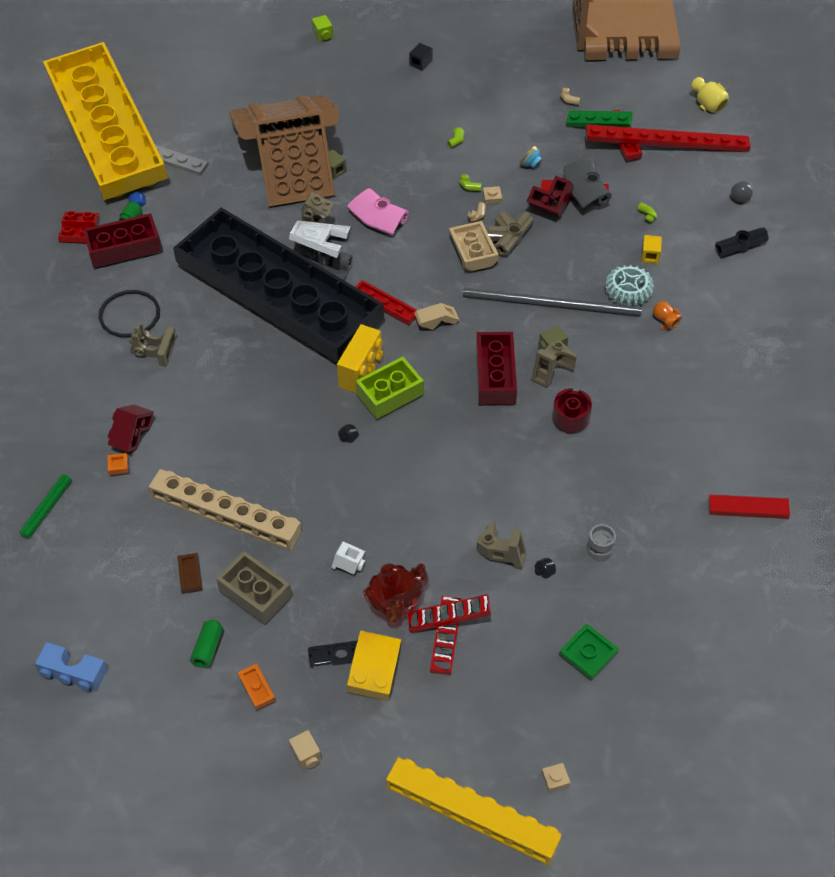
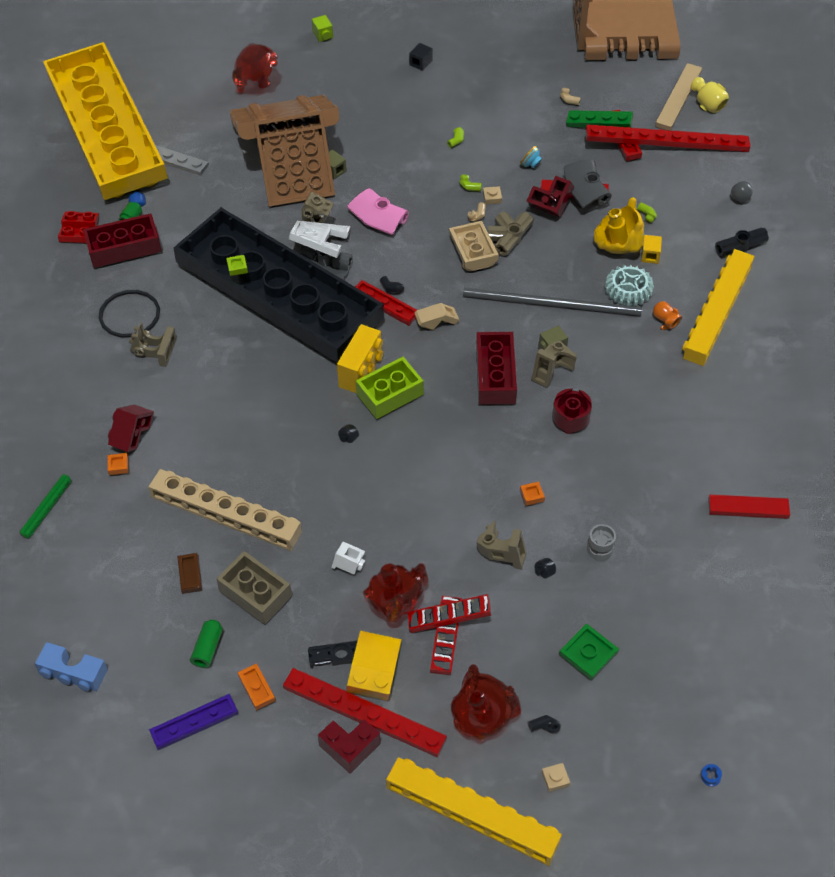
tan brick [289,730,321,770] -> none
none -> dark purple tile [149,694,238,750]
none -> lime plate [226,255,248,276]
none -> clear red piece [232,43,279,93]
none -> red plate [283,668,447,758]
none -> dark red brick [318,719,381,774]
none -> black arm [380,276,404,294]
none -> clear red piece [451,664,521,741]
none -> orange plate [520,481,545,506]
none -> black arm [528,715,561,733]
none -> yellow piece [594,197,644,254]
none -> tan tile [655,63,702,131]
none -> yellow brick [682,249,755,366]
none -> blue bush [701,764,722,787]

